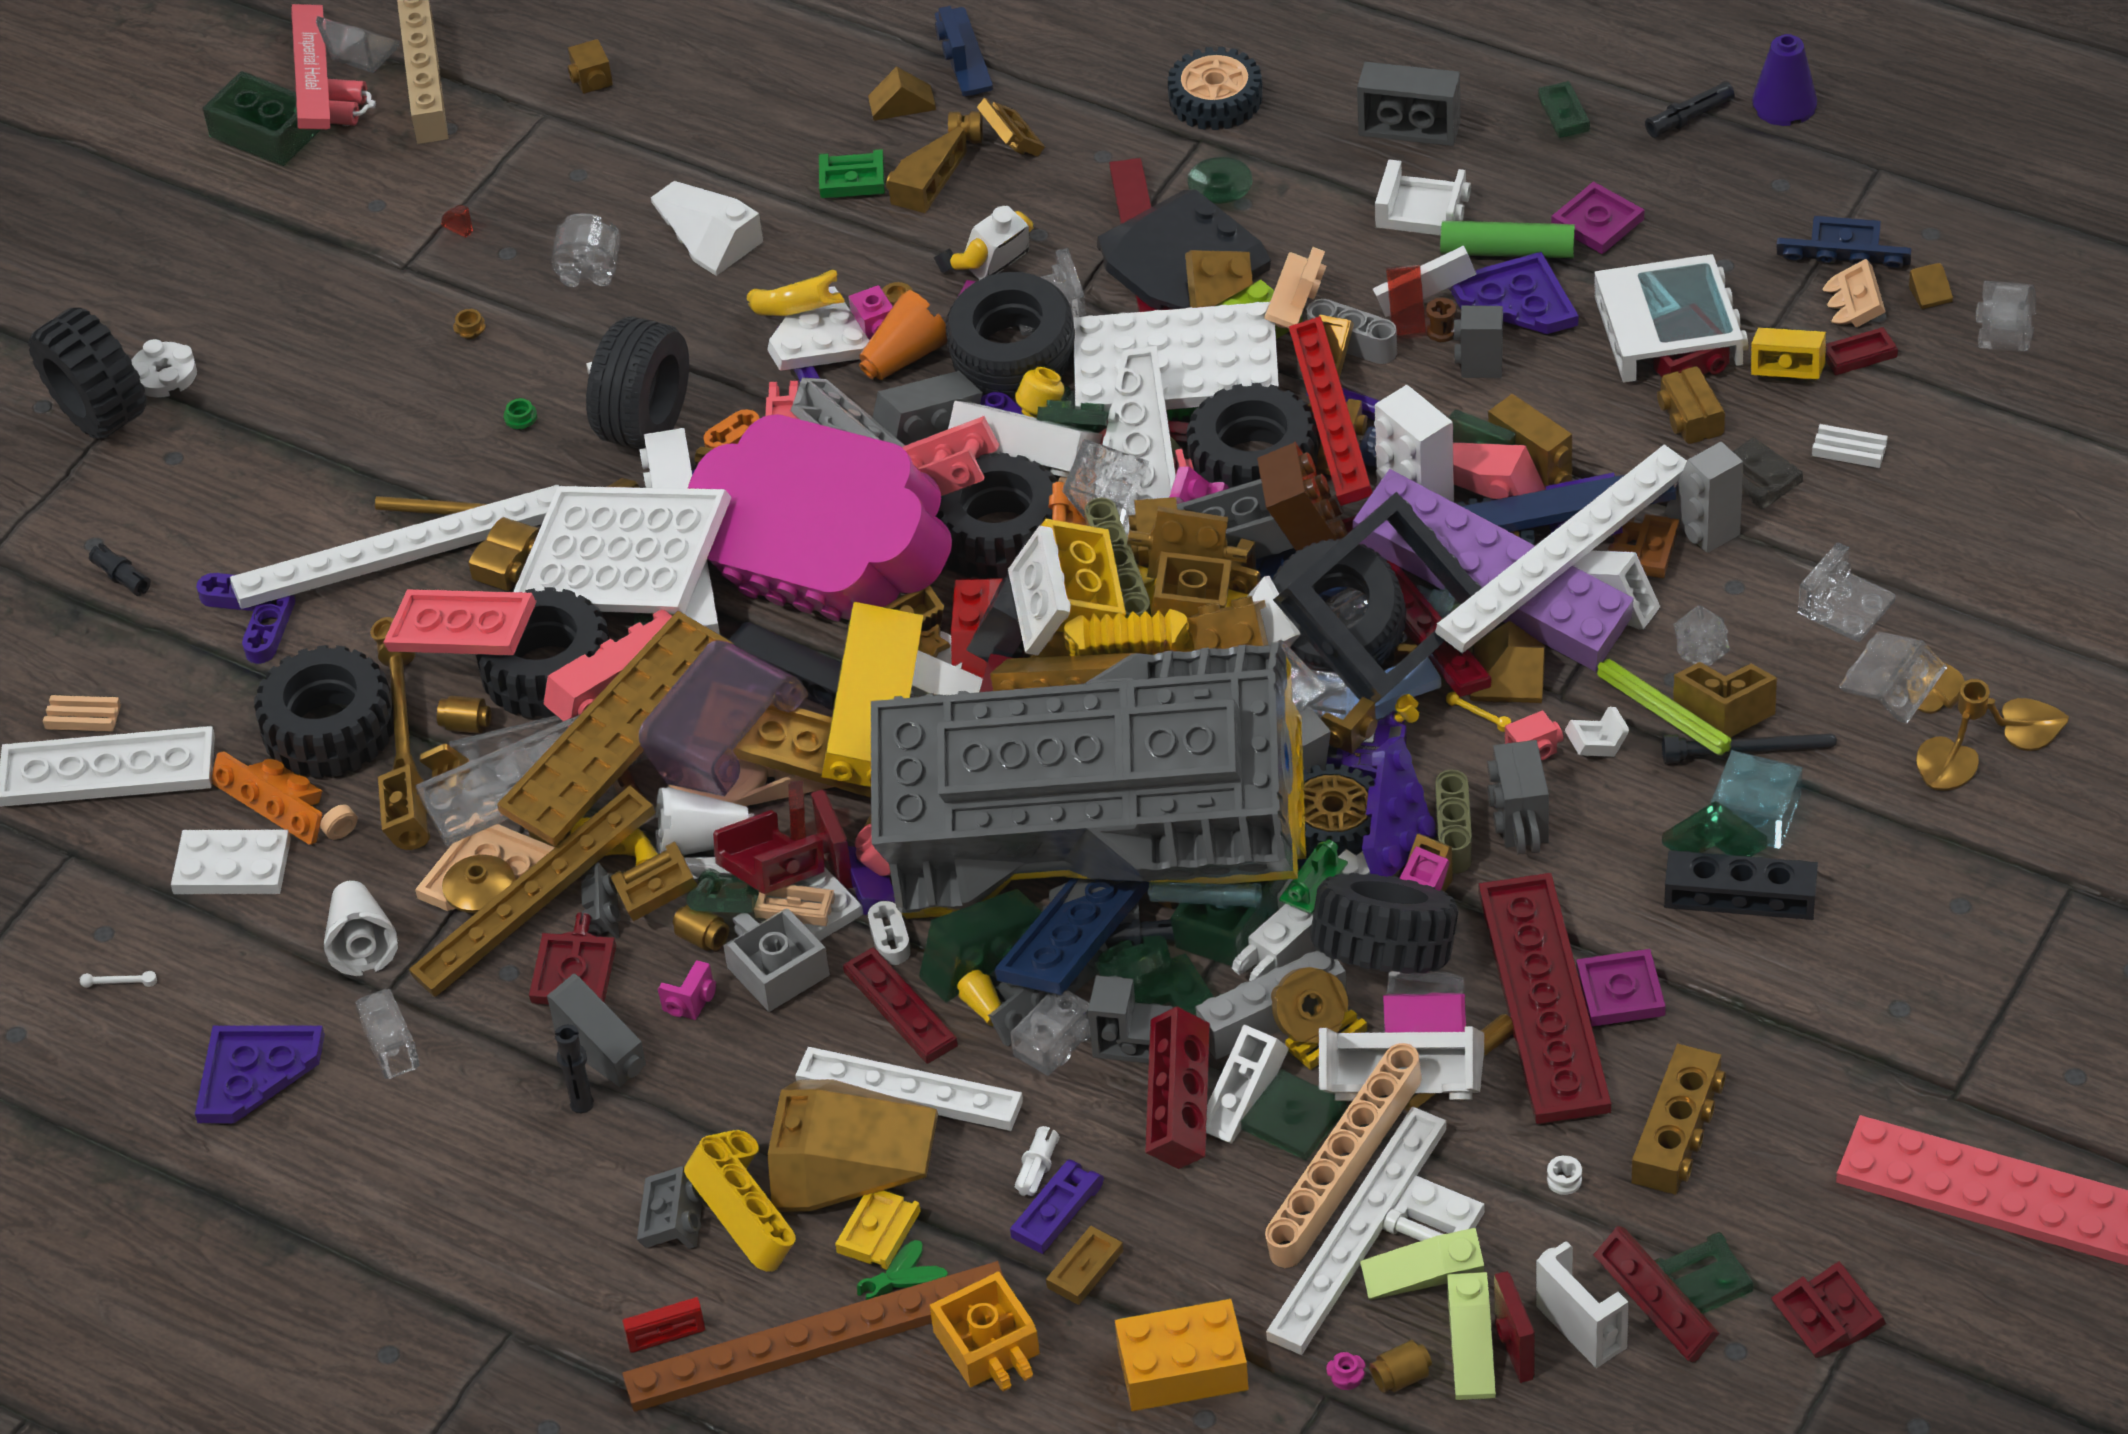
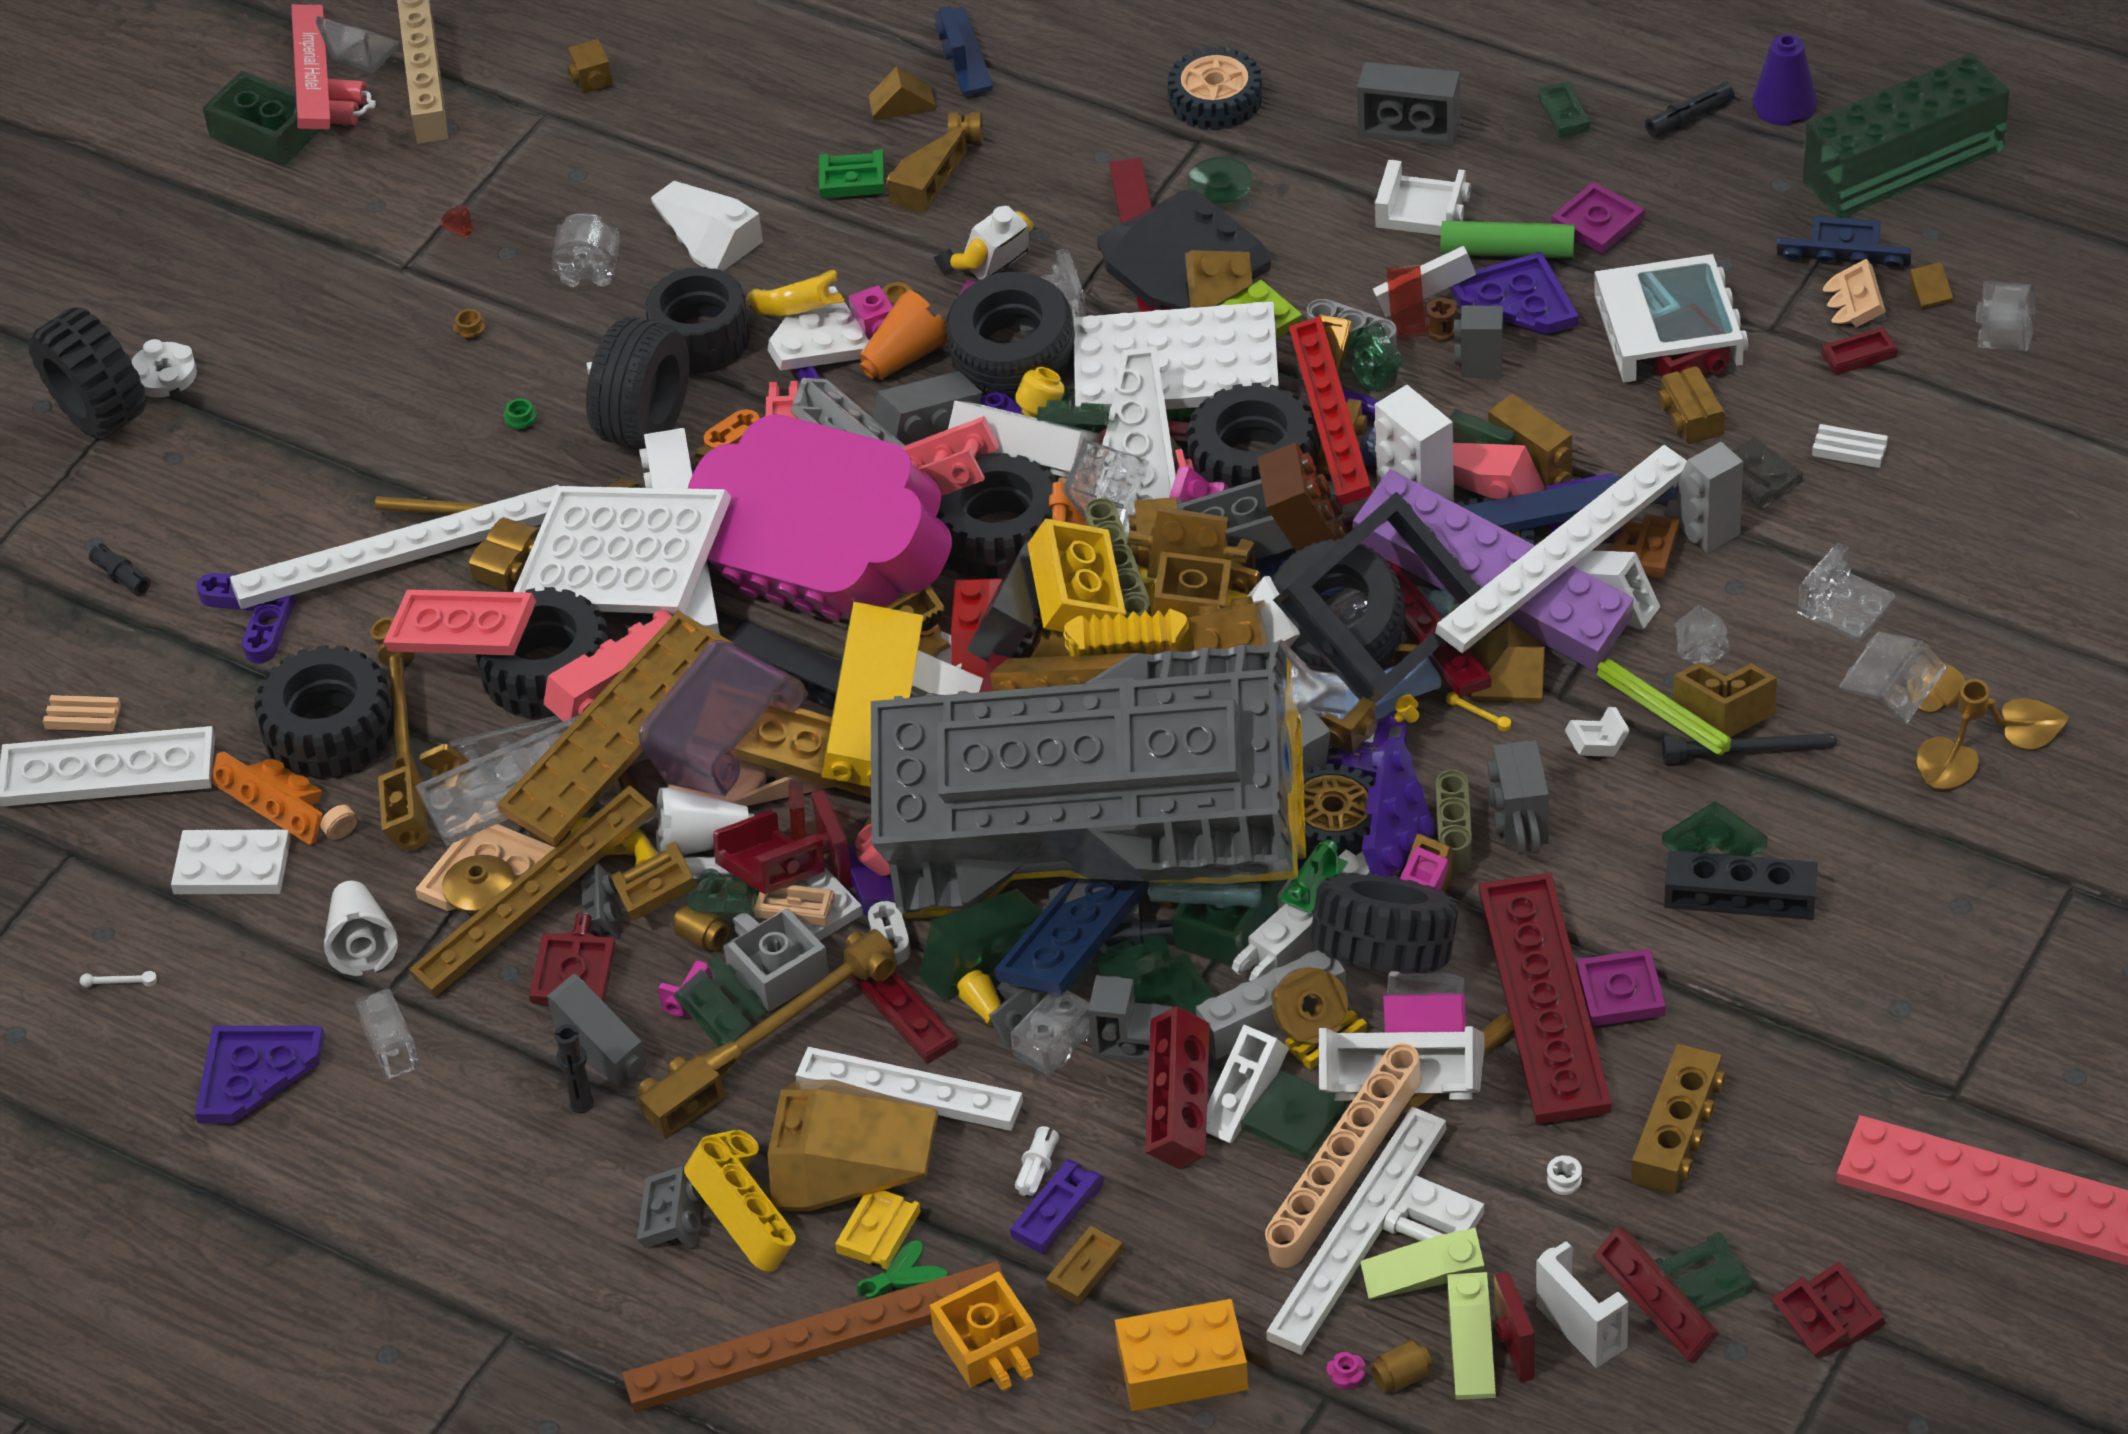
pearl gold brick [437,696,491,734] -> none
red tile [622,1297,706,1353] -> none
pearl gold plate [977,98,1045,157] -> none
white plate [1008,525,1071,655] -> none
light nougat bracket [1264,247,1327,328] -> none
coral brick [1505,710,1563,760] -> none
clear light blue brick [1709,750,1803,849] -> none
yellow brick [1751,327,1826,379] -> none
none -> pearl gold bar [635,929,897,1139]
none -> black tyre [645,267,750,374]
none -> clear green plate [672,955,766,1047]
none -> clear green plate [1348,323,1403,393]
none -> clear green brick [1803,53,2010,218]

